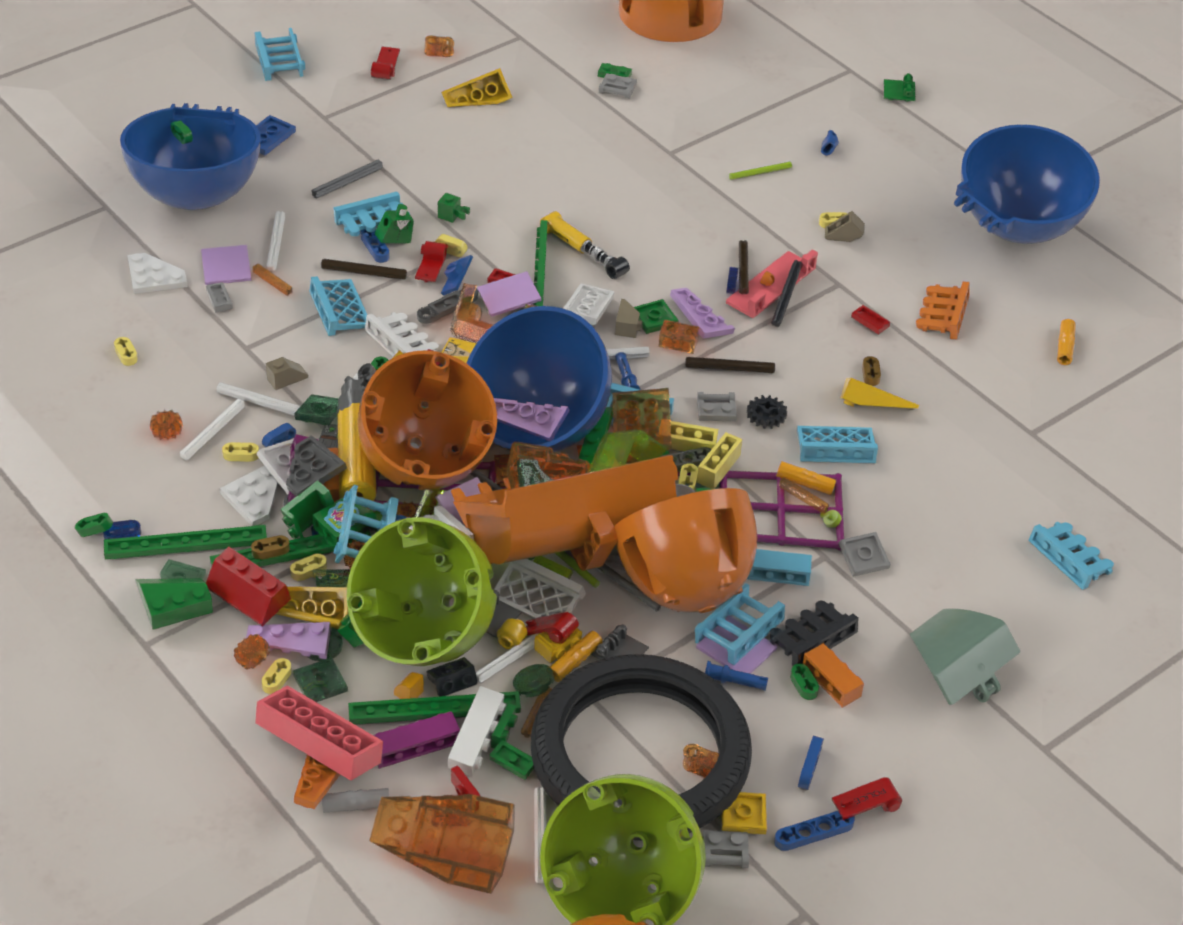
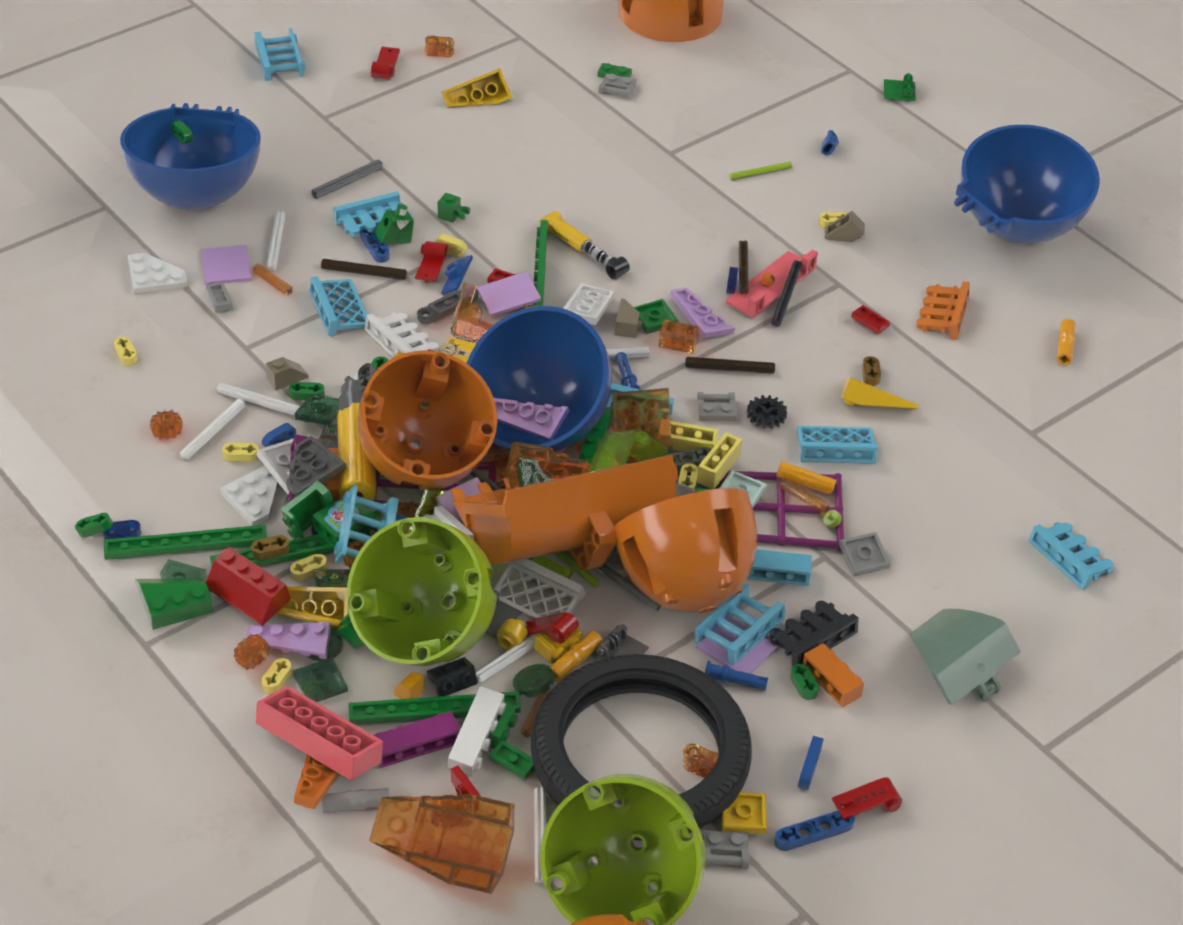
blue plate [256,115,296,156] -> none
none -> green beam [289,382,325,401]
none -> light aqua tile [719,470,767,509]

